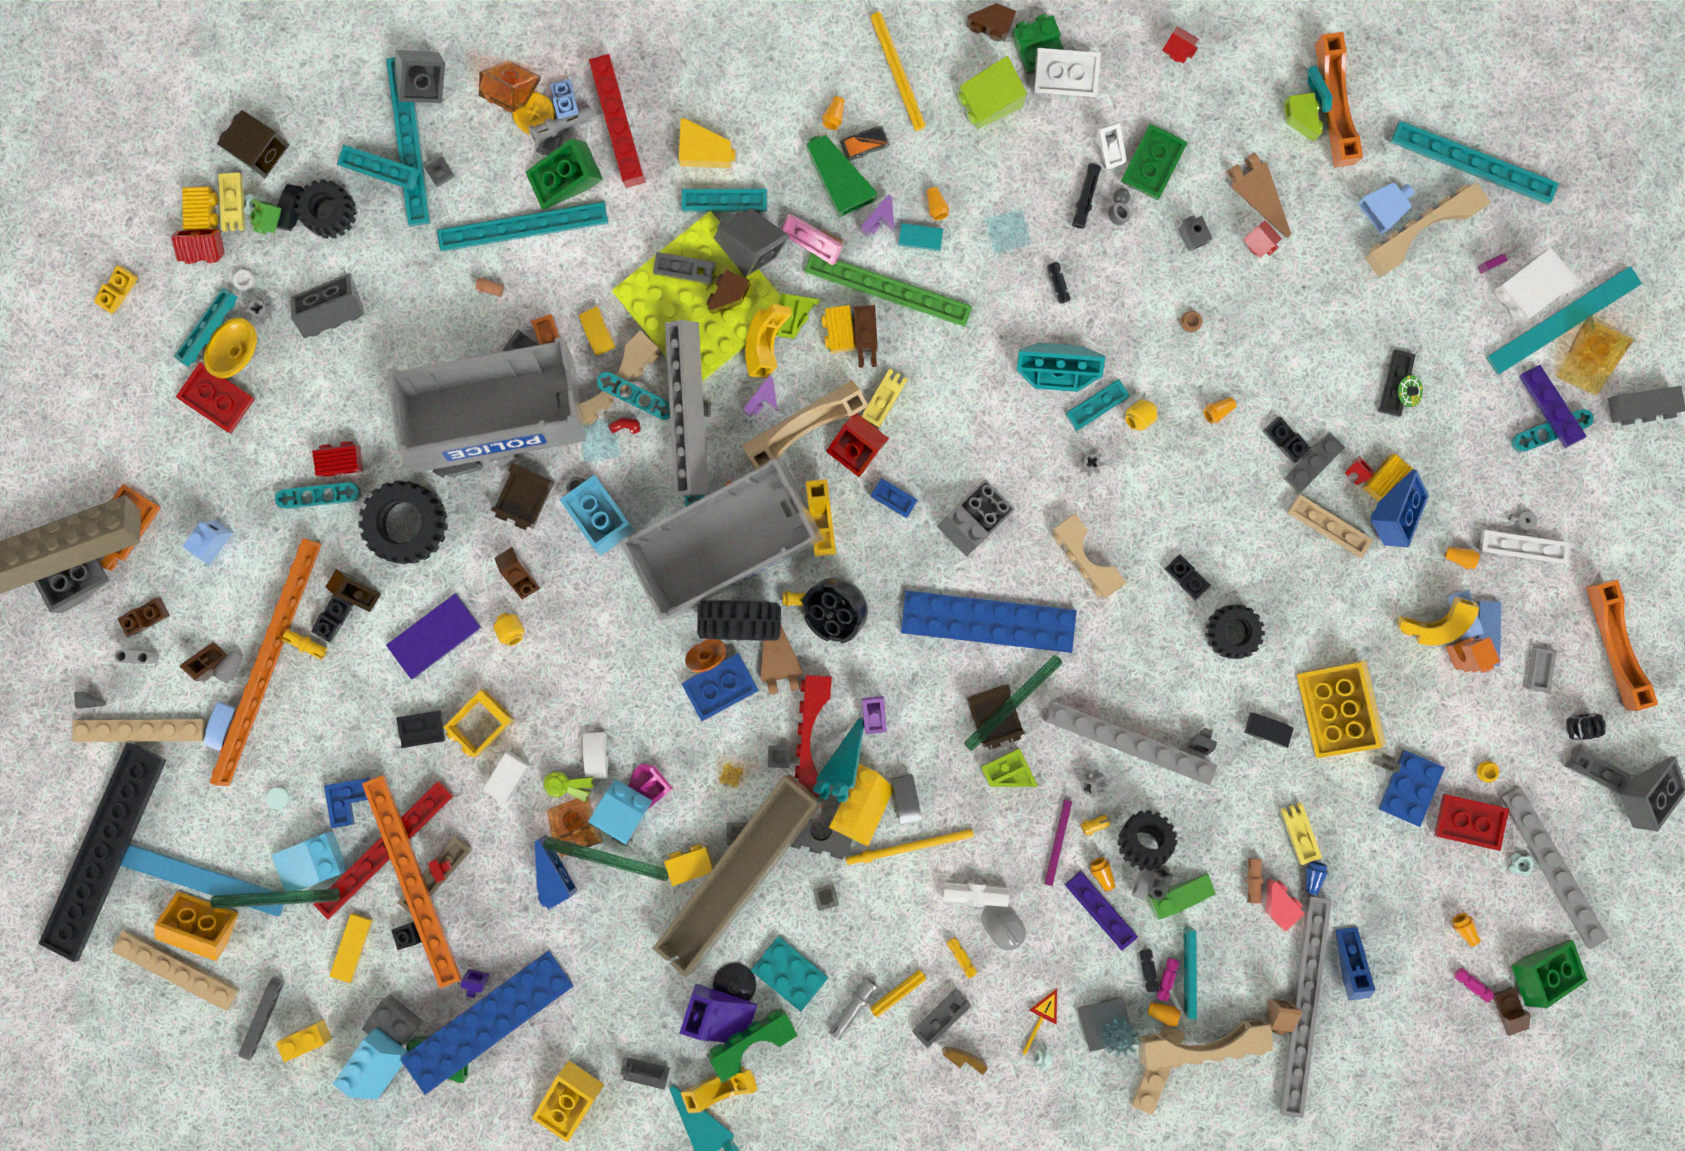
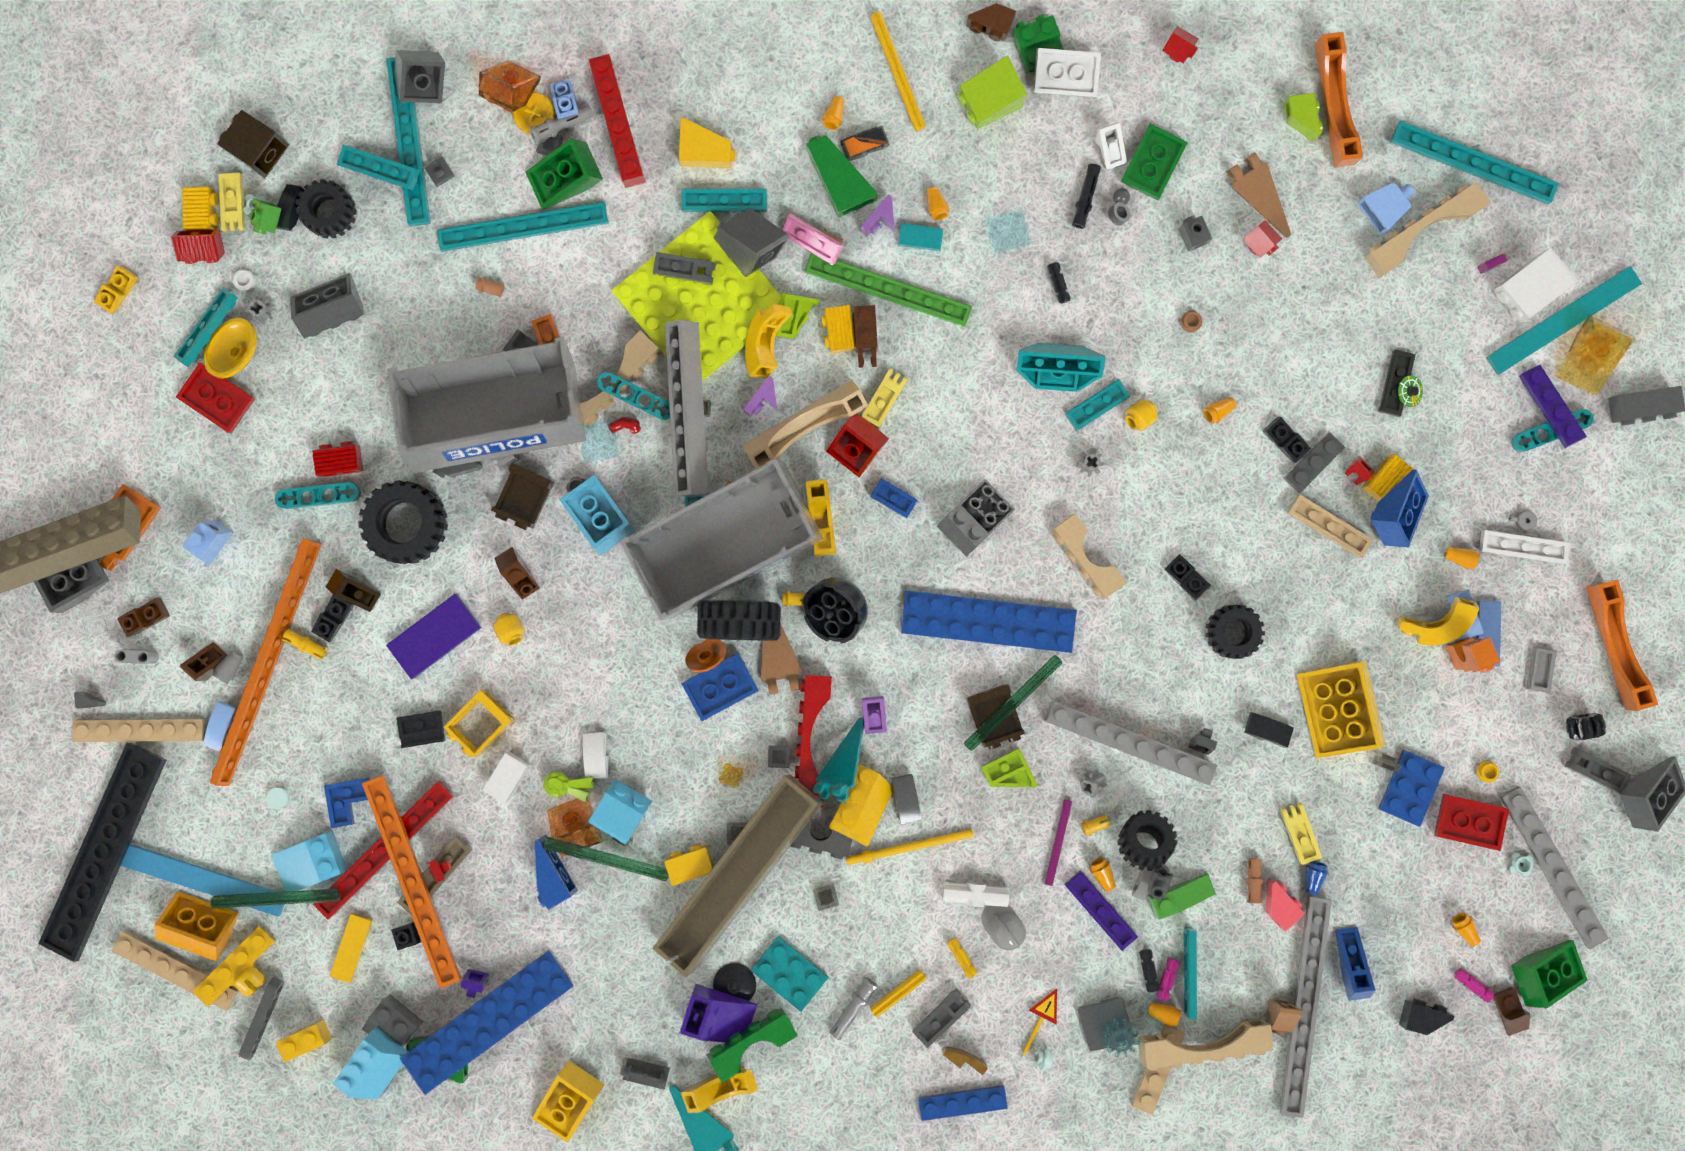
yellow slope [579,306,616,356] -> none
dark pink slope [628,763,673,808] -> none
reddish brown slope [706,269,751,314] -> none
teal tile [1307,65,1333,113] -> none
none -> yellow plate [192,926,276,1007]
none -> blue plate [918,1085,1008,1121]
none -> black slope [1399,998,1455,1035]

